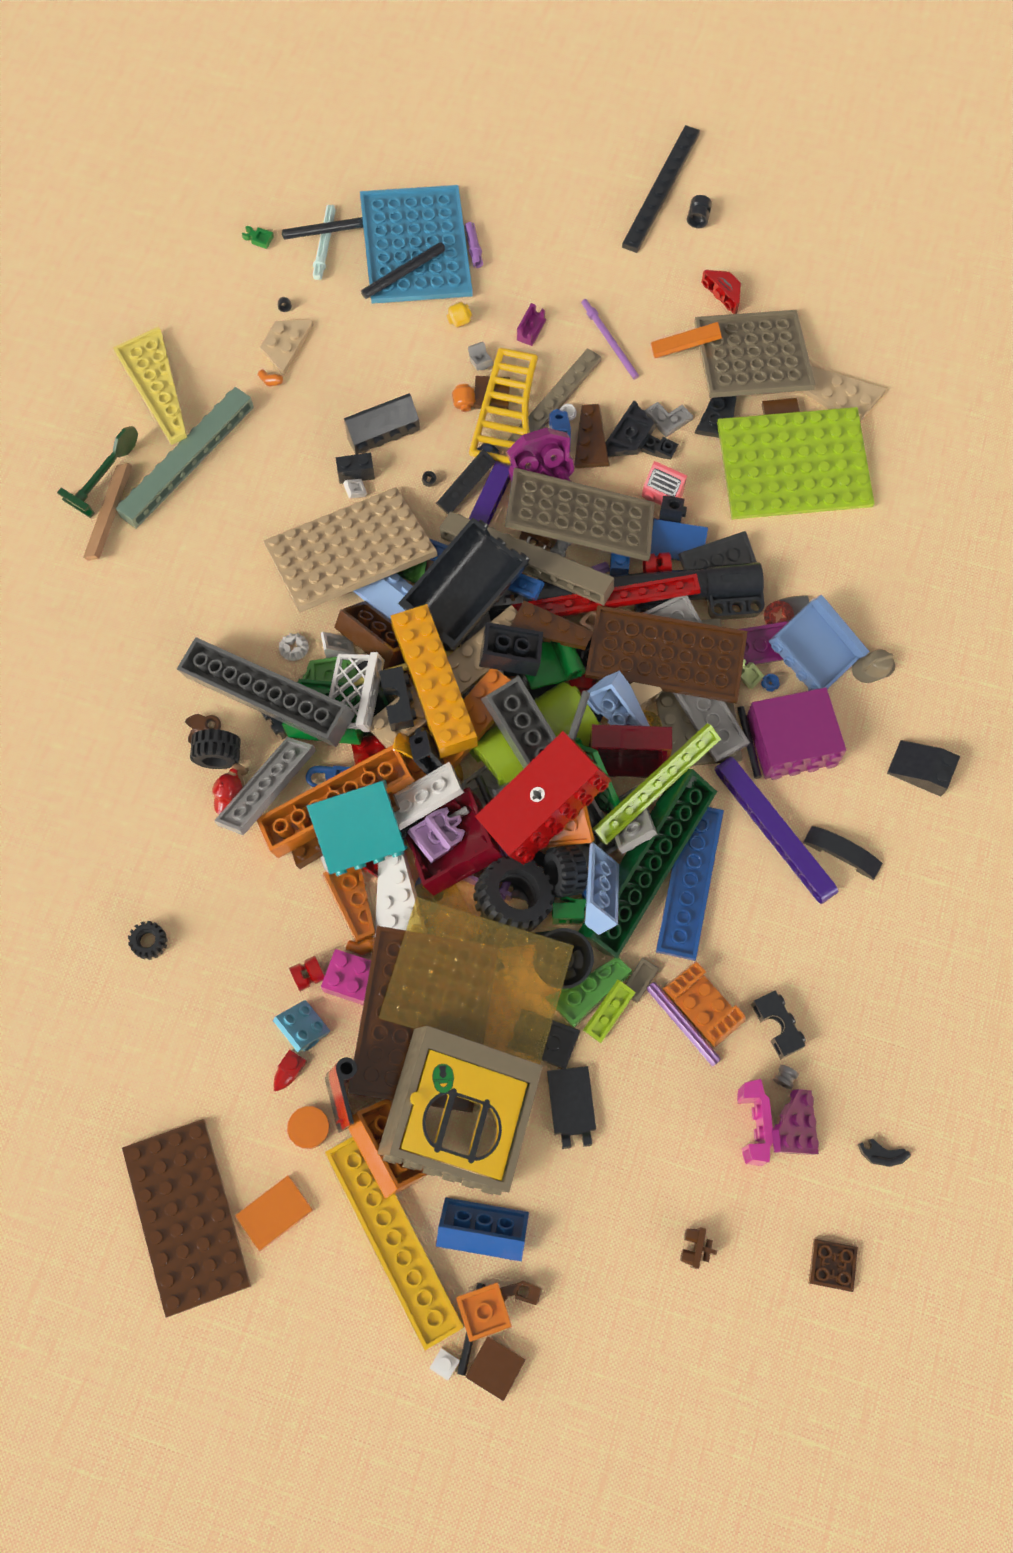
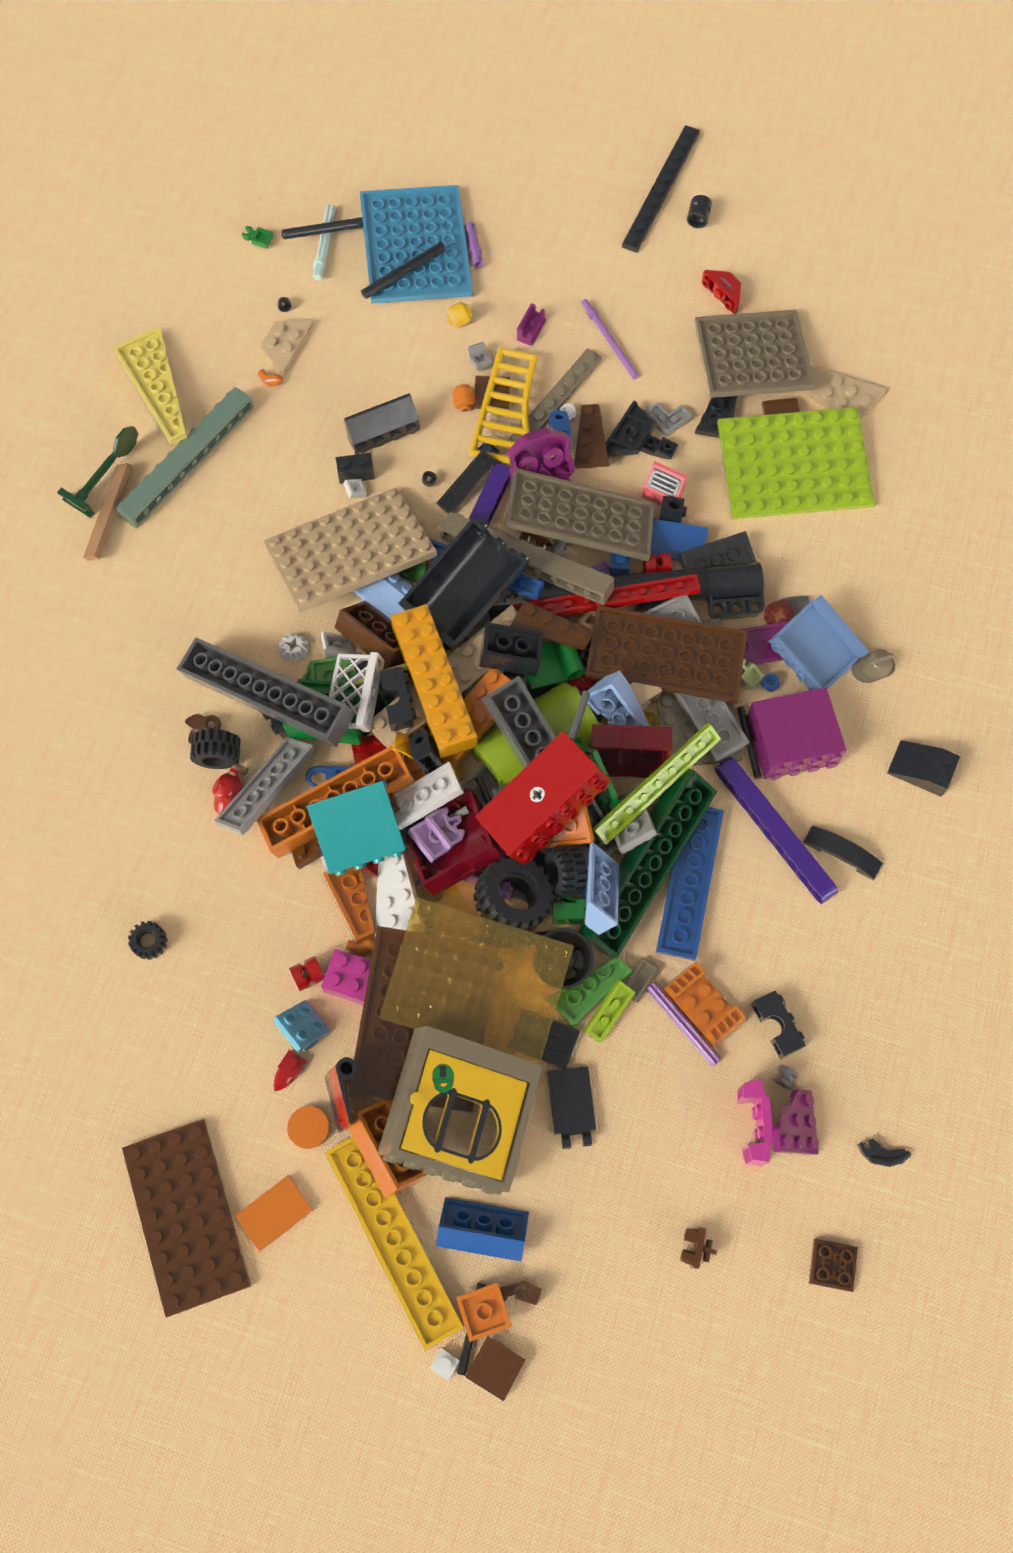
orange tile [651,322,722,358] -> none

